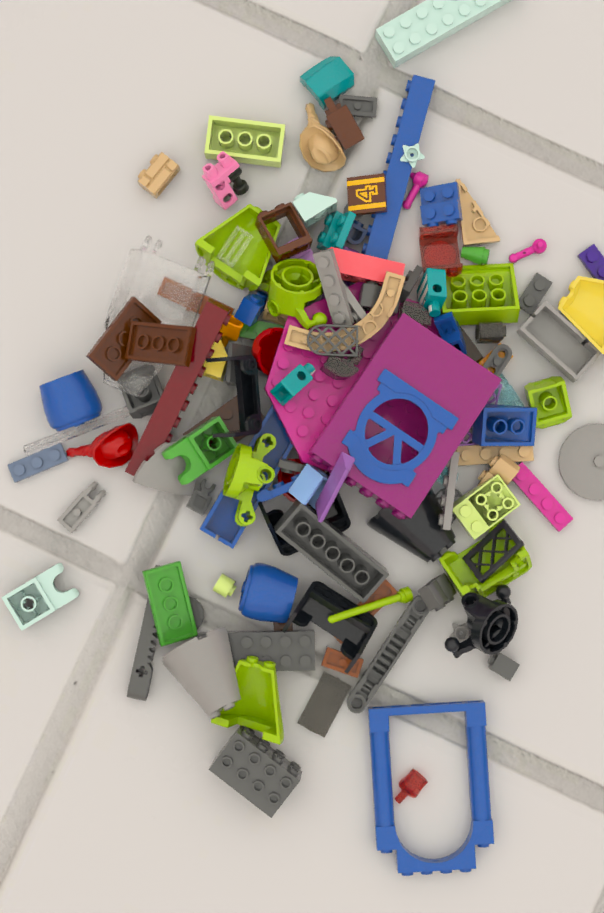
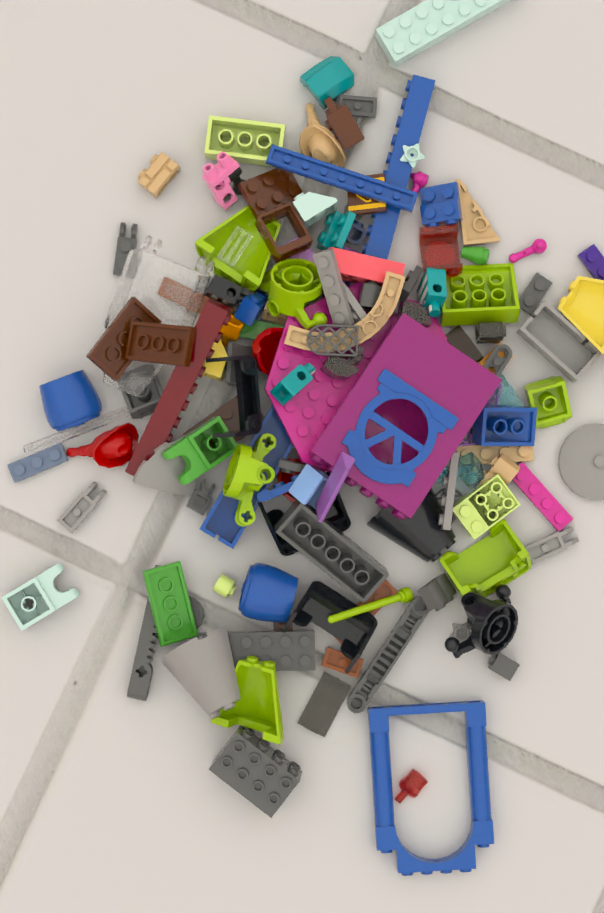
blue brick [434,311,467,354] -> none
black window [462,520,525,584] -> none
none -> dark grey hinge [113,222,138,277]
none -> black torso [205,274,247,307]
none -> reddish brown plate [238,168,303,219]
none -> blue tile [266,144,418,213]
none -> clear light blue brick [457,452,485,487]
none -> light grey hinge [524,527,579,565]

